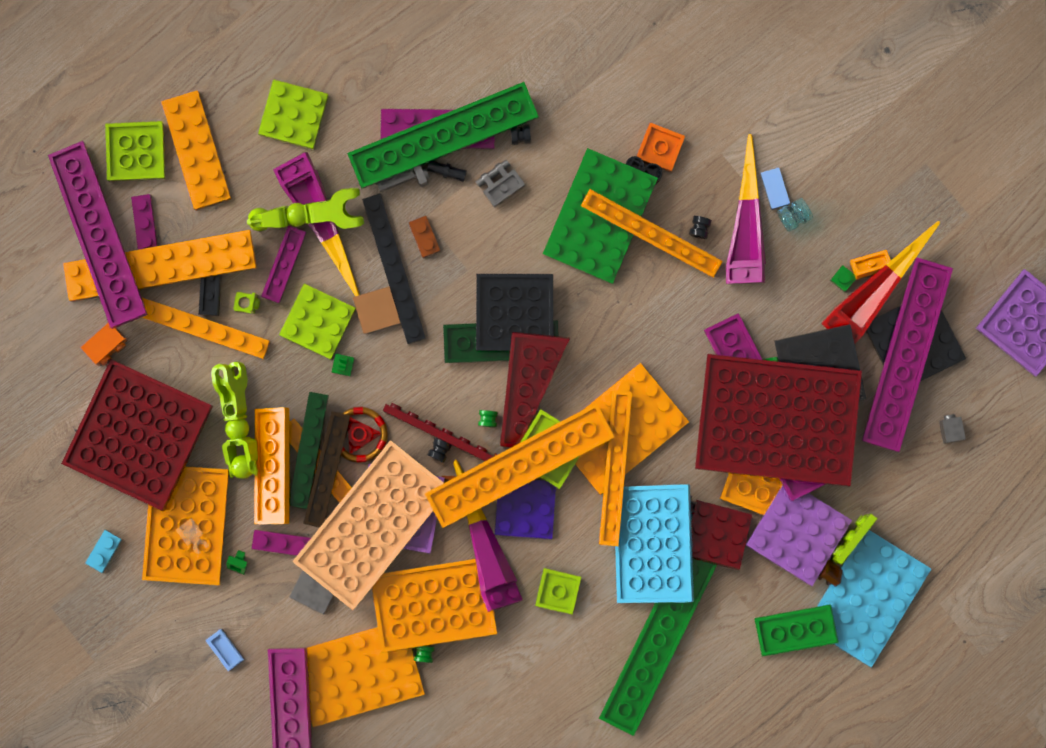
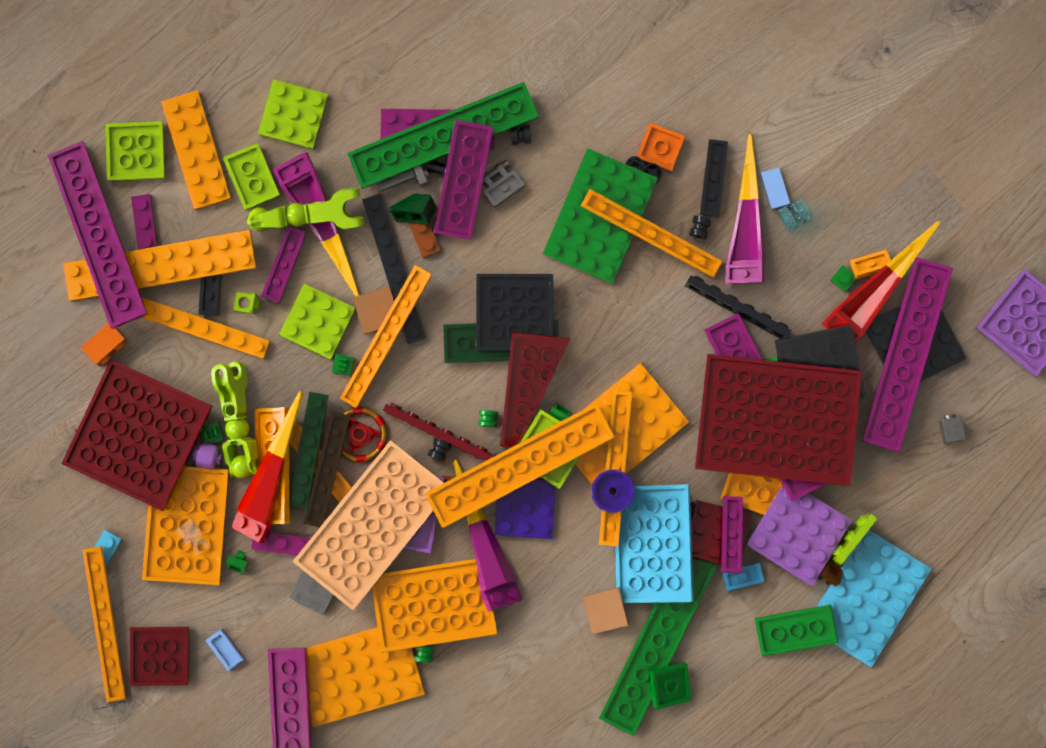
lime plate [535,568,581,615] -> none
none -> light orange tile [82,546,127,702]
none -> dark red plate [130,627,189,686]
none -> medium lavender head [193,443,222,470]
none -> green tile [201,422,224,444]
none -> lime plate [223,143,280,211]
none -> red plate [231,391,304,543]
none -> light orange plate [340,265,433,408]
none -> dark green slope [389,193,437,225]
none -> magenta plate [433,119,493,240]
none -> green plate [549,402,572,421]
none -> medium nougat tile [582,587,630,634]
none -> dark purple wheel [591,469,634,513]
none -> green plate [649,662,691,710]
none -> black plate [684,275,792,339]
none -> black plate [699,139,728,217]
none -> magenta plate [721,496,743,574]
none -> dark azure plate [722,563,764,591]

